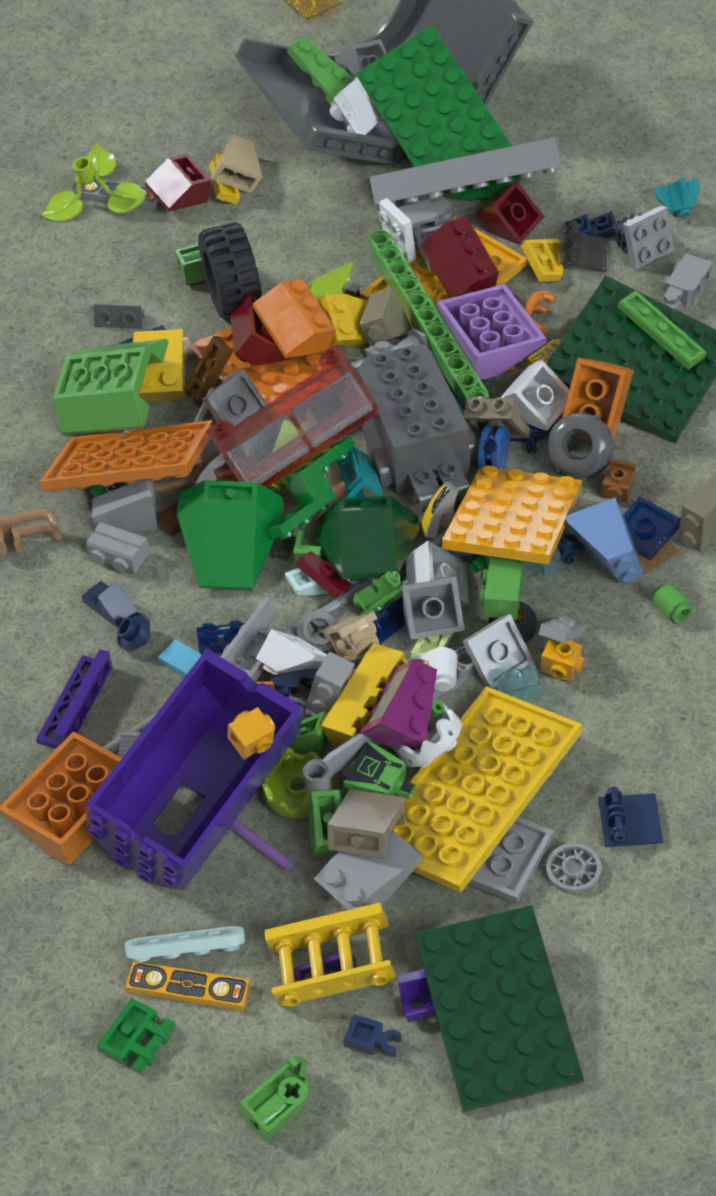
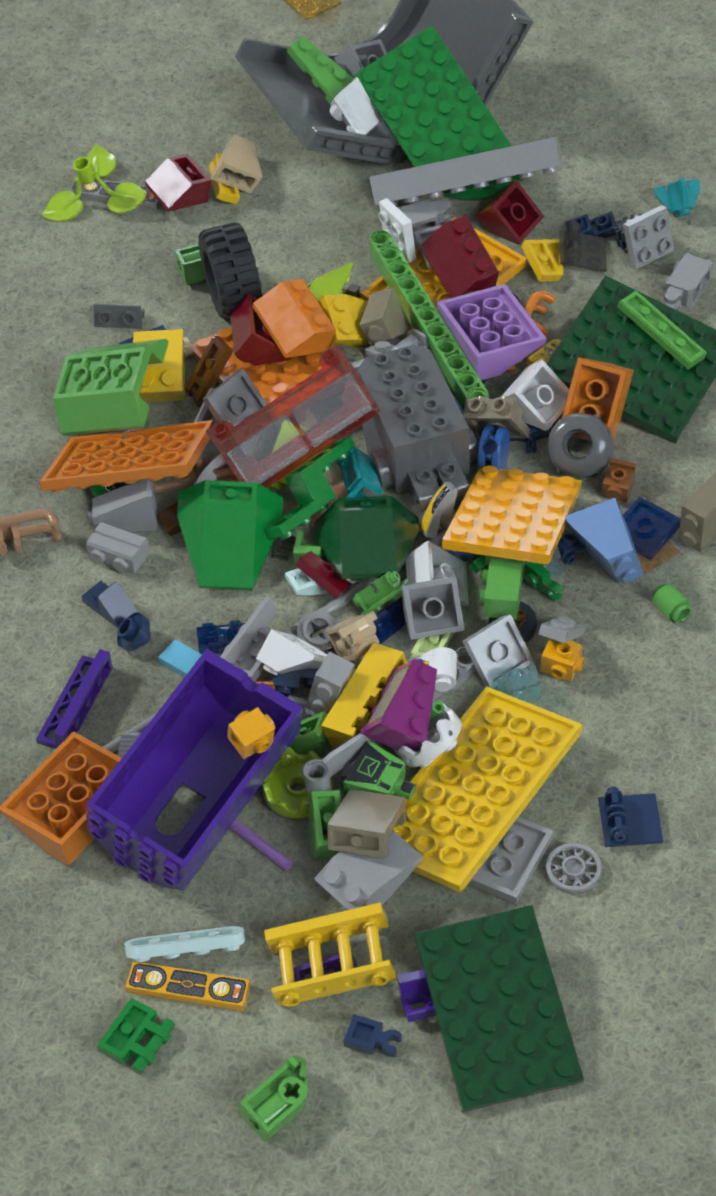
none -> green plate [524,561,563,602]

